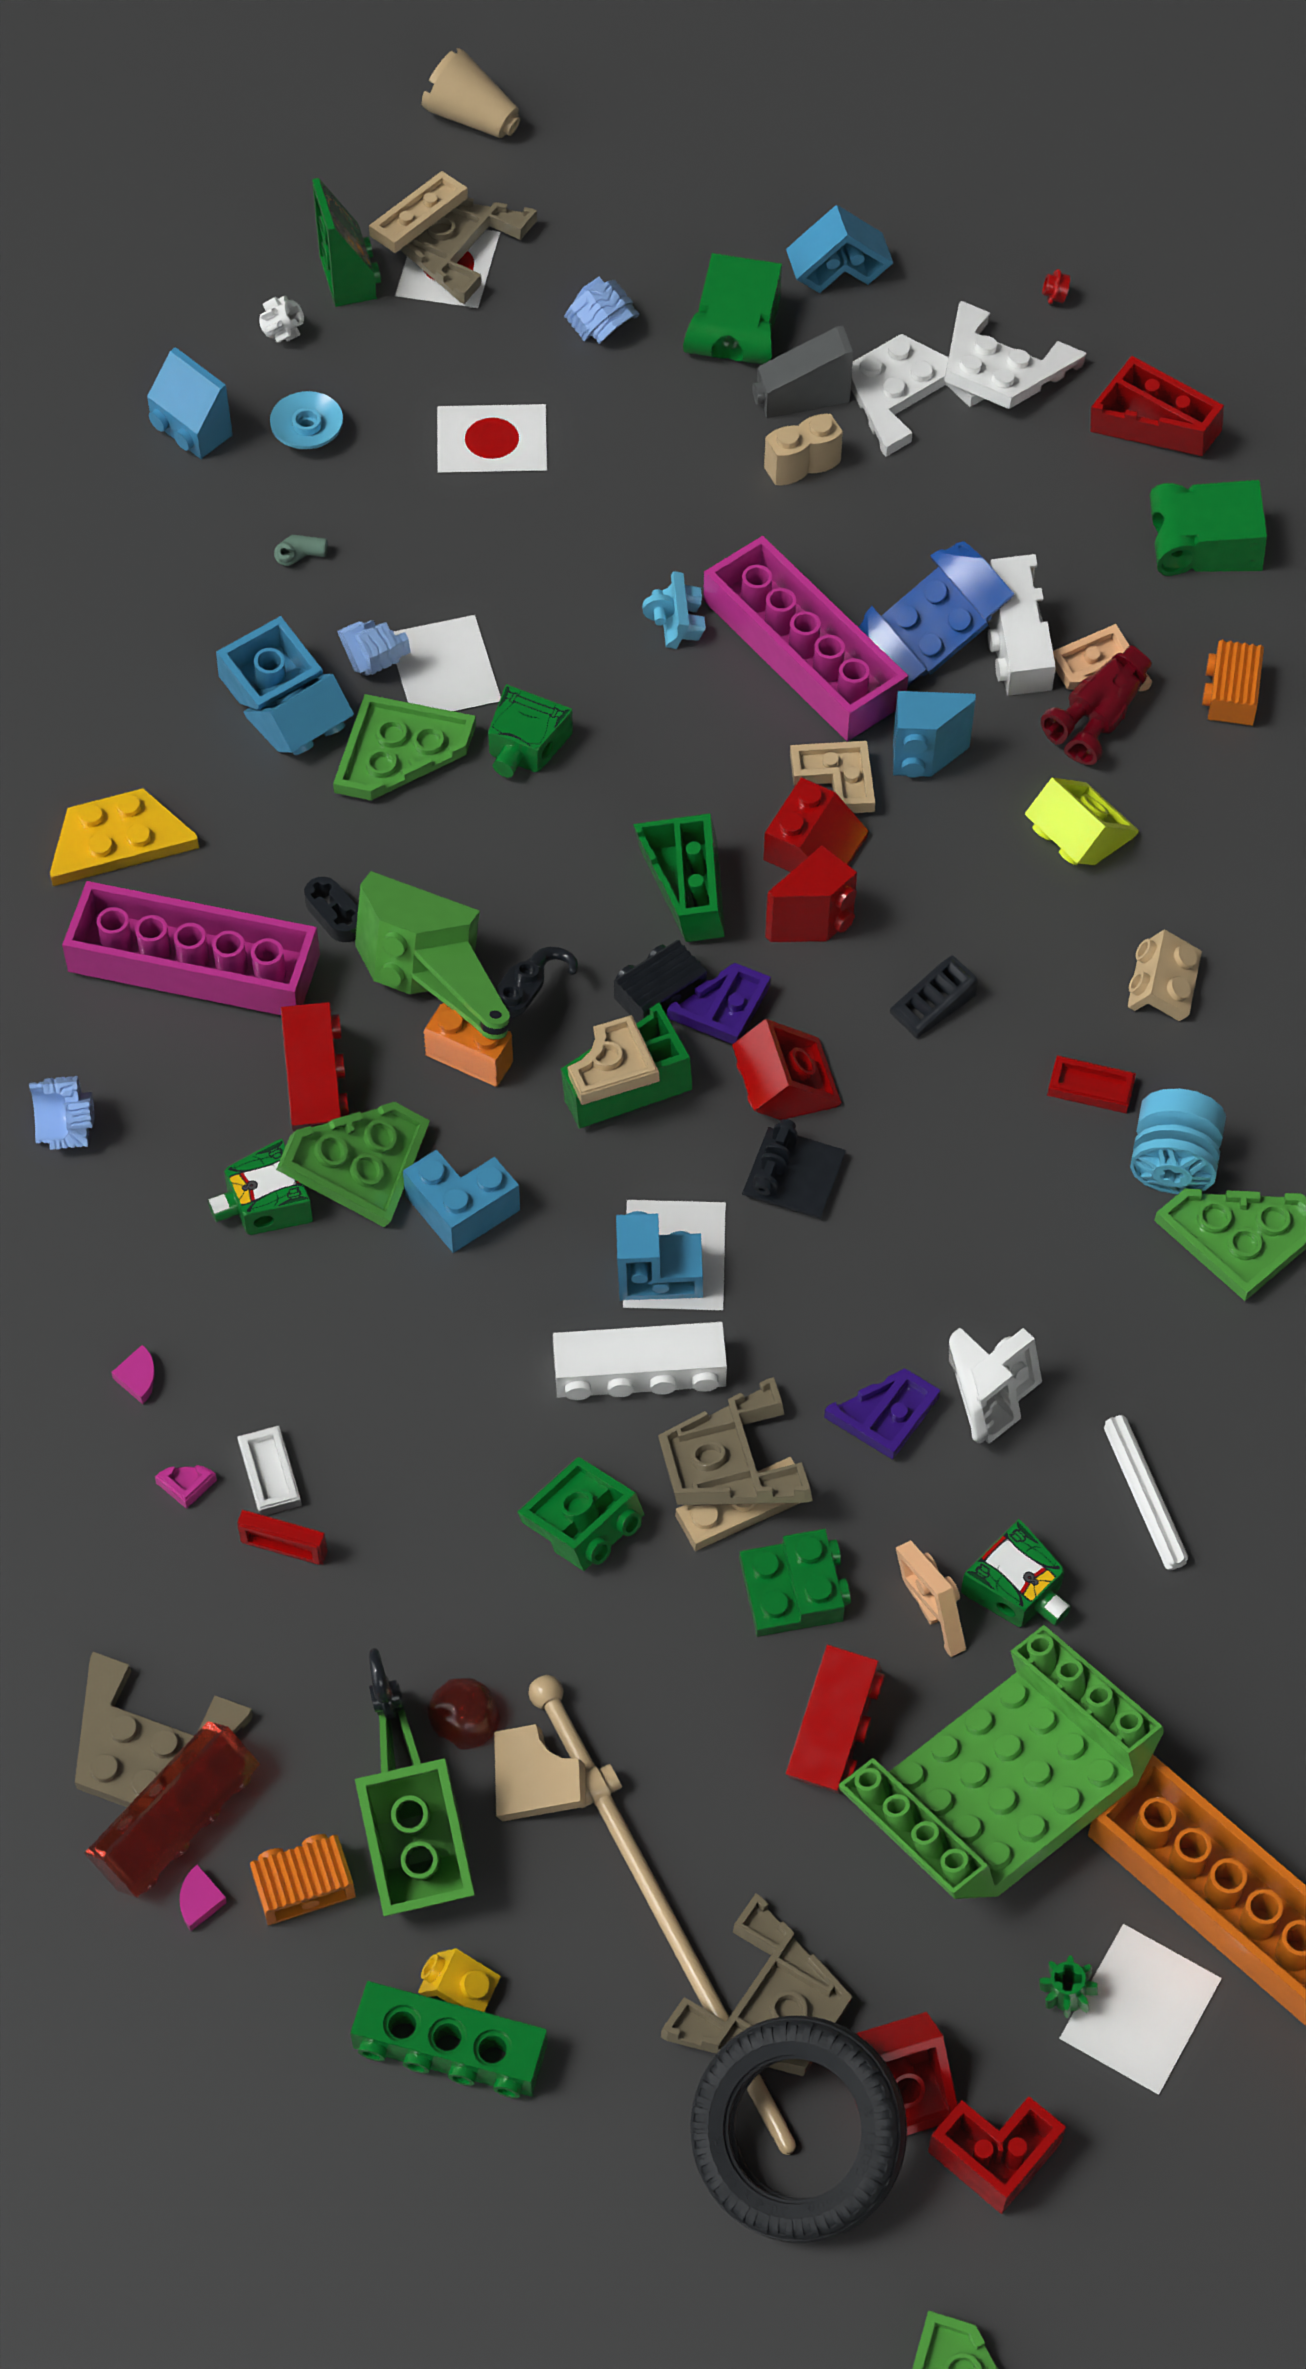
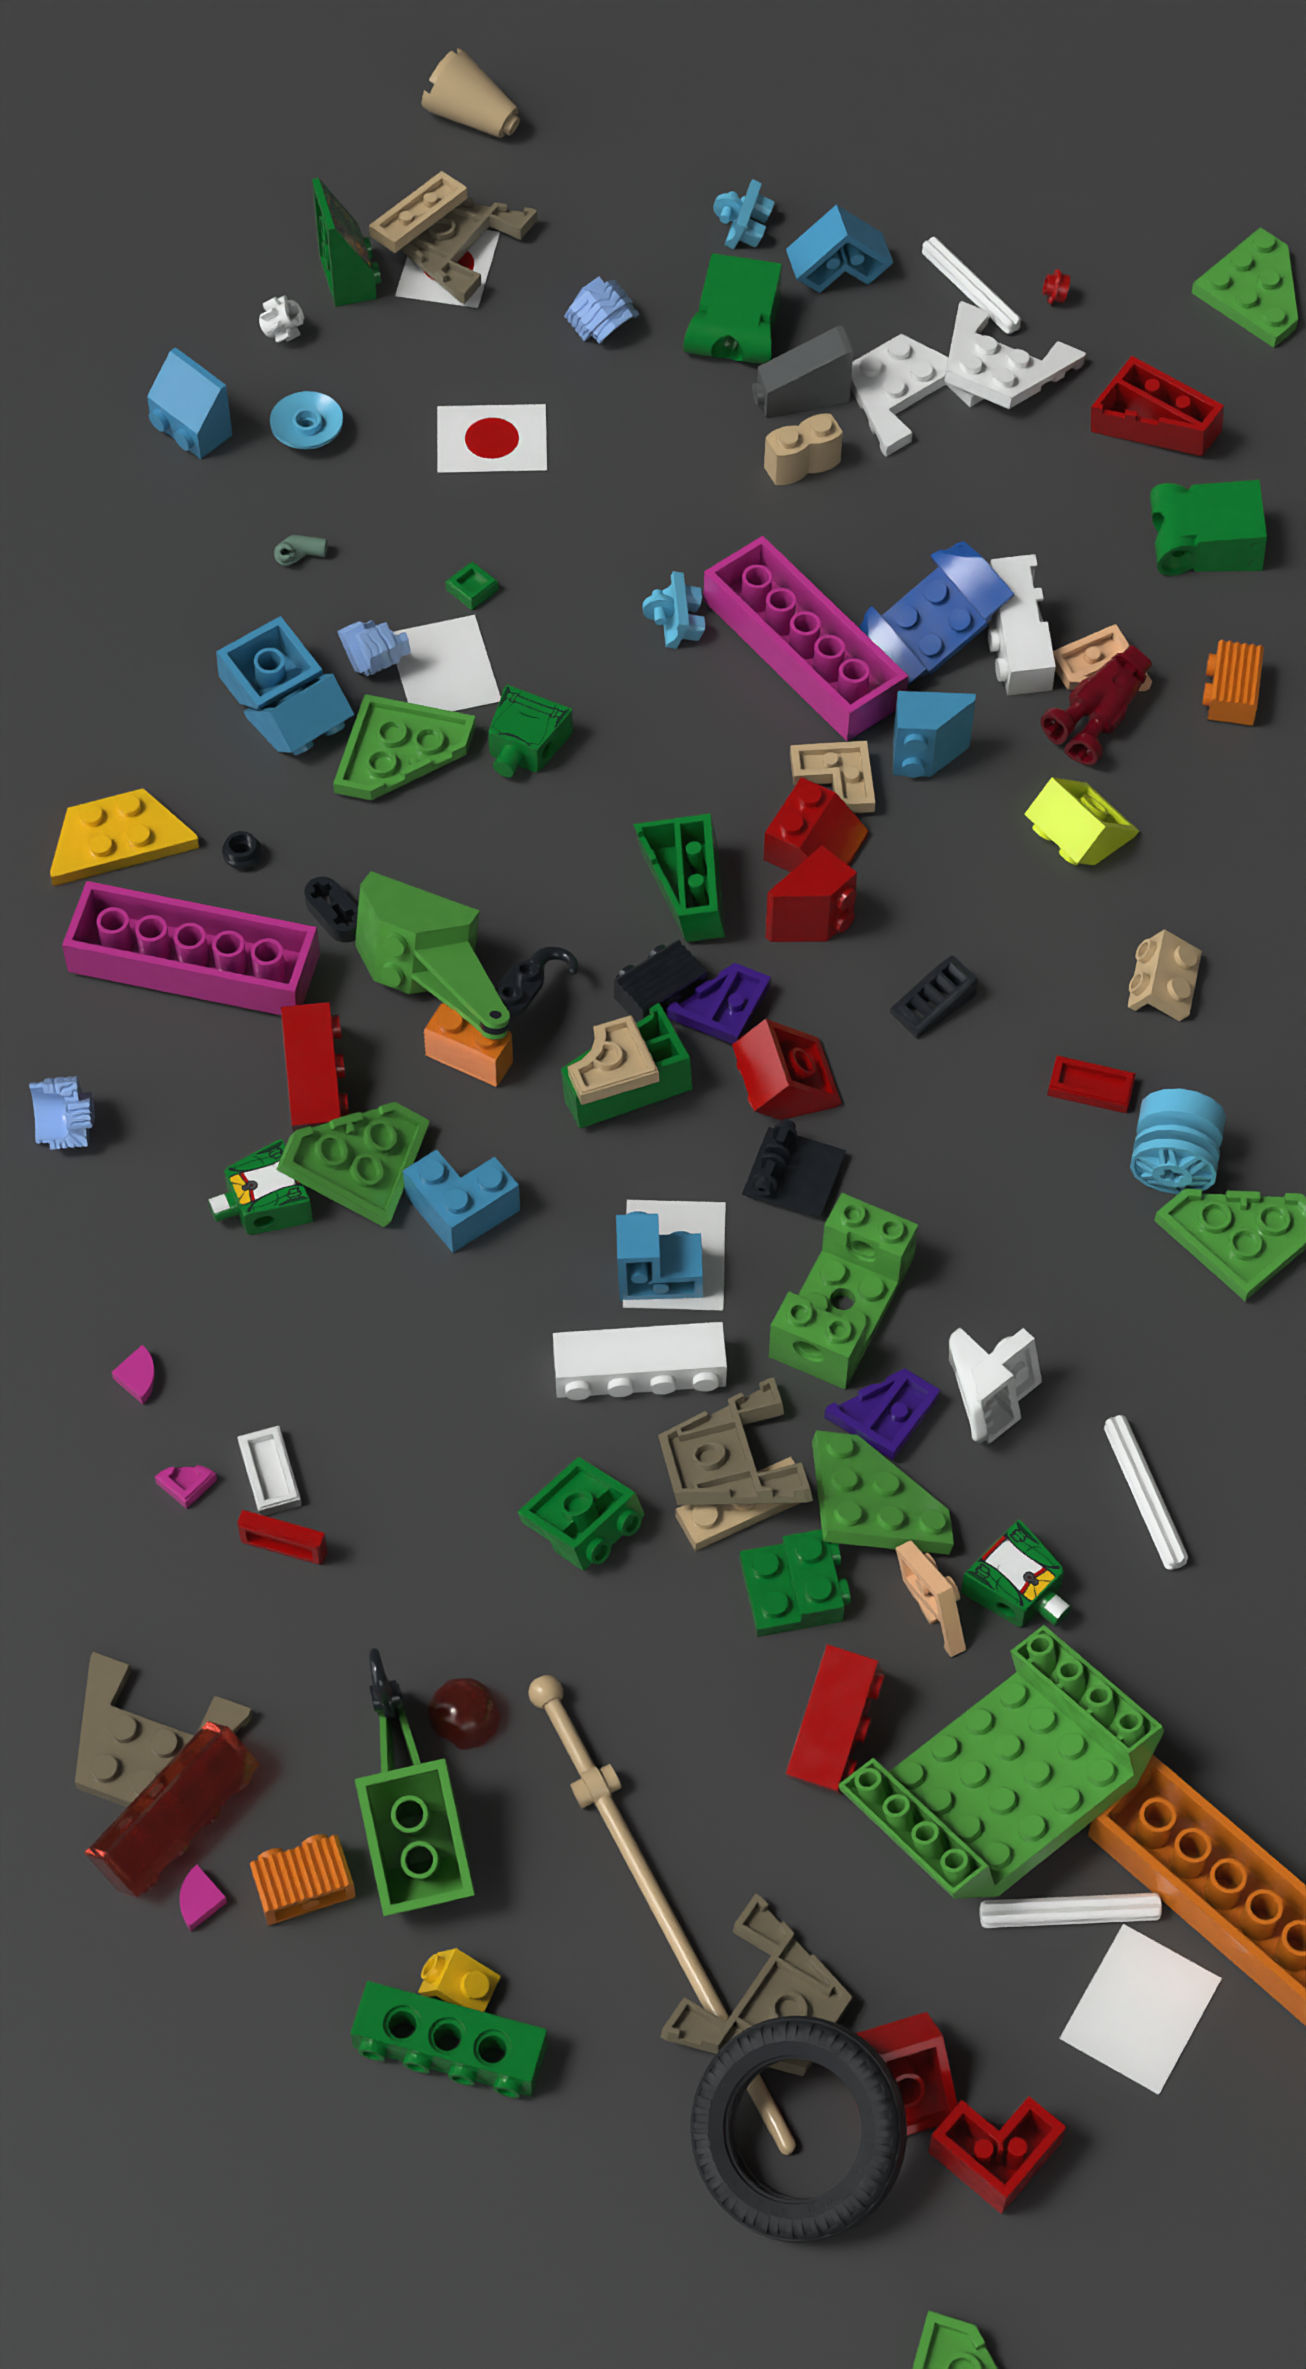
tan tile [494,1724,586,1822] -> none
green gear [1039,1955,1098,2018] -> none
none -> black plate [222,831,262,869]
none -> green tile [445,561,499,610]
none -> medium azure hips [713,179,774,250]
none -> bright green plate [769,1193,918,1390]
none -> bright green plate [812,1430,954,1555]
none -> white axle [922,237,1021,334]
none -> white axle [979,1893,1162,1928]
none -> bright green plate [1191,227,1298,348]

